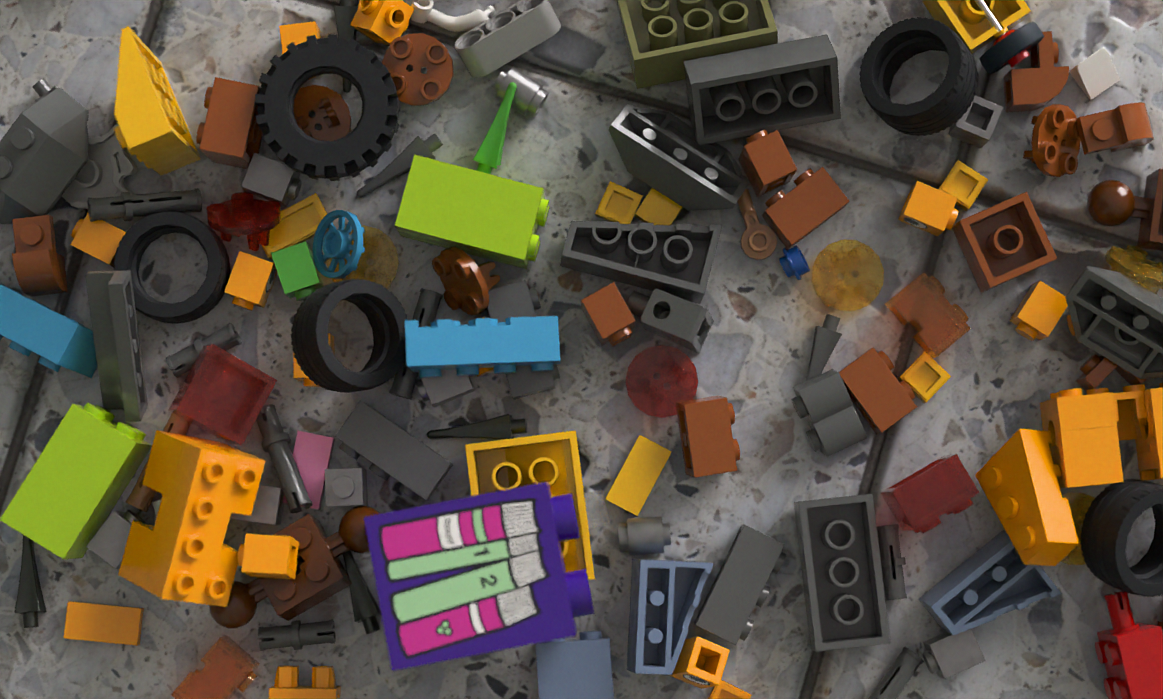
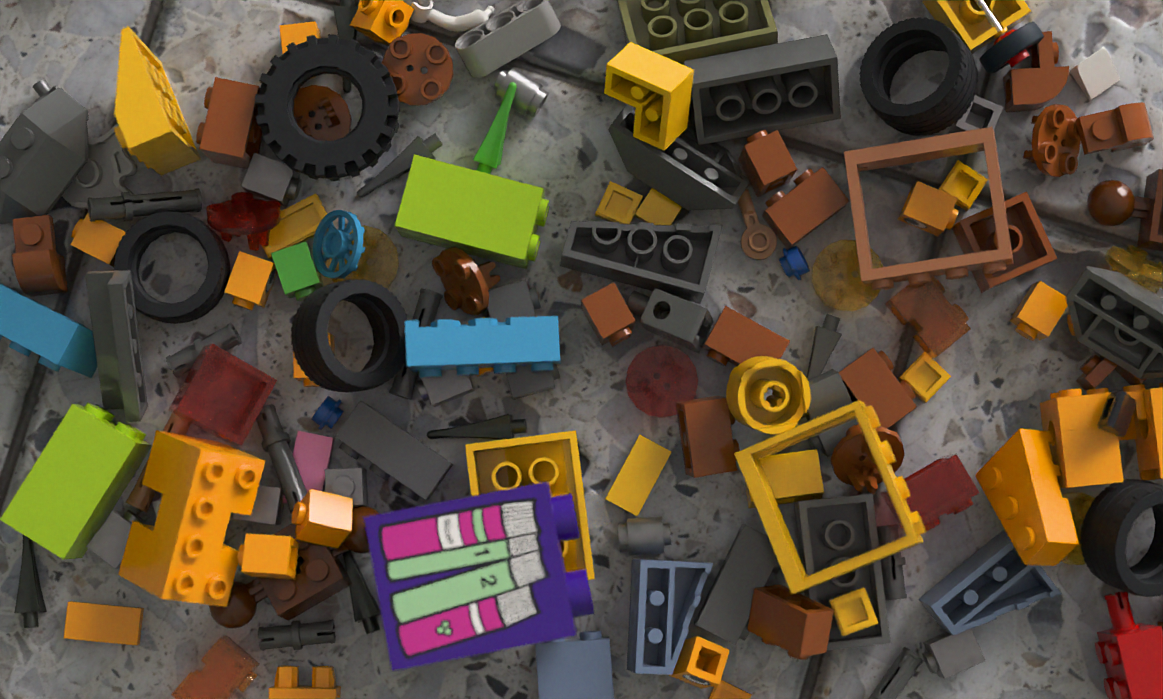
none -> light orange brick [291,489,353,548]
none -> blue plate [311,396,344,430]
none -> yellow brick [604,42,694,151]
none -> dark orange brick [702,306,790,366]
none -> yellow brick [726,356,811,434]
none -> yellow window [734,400,926,594]
none -> yellow brick [745,449,824,509]
none -> dark orange brick [747,584,834,660]
none -> yellow tile [828,587,878,636]
none -> dark orange plate [830,424,905,494]
none -> nougat window [844,126,1014,290]
none -> black slope [1098,390,1136,437]

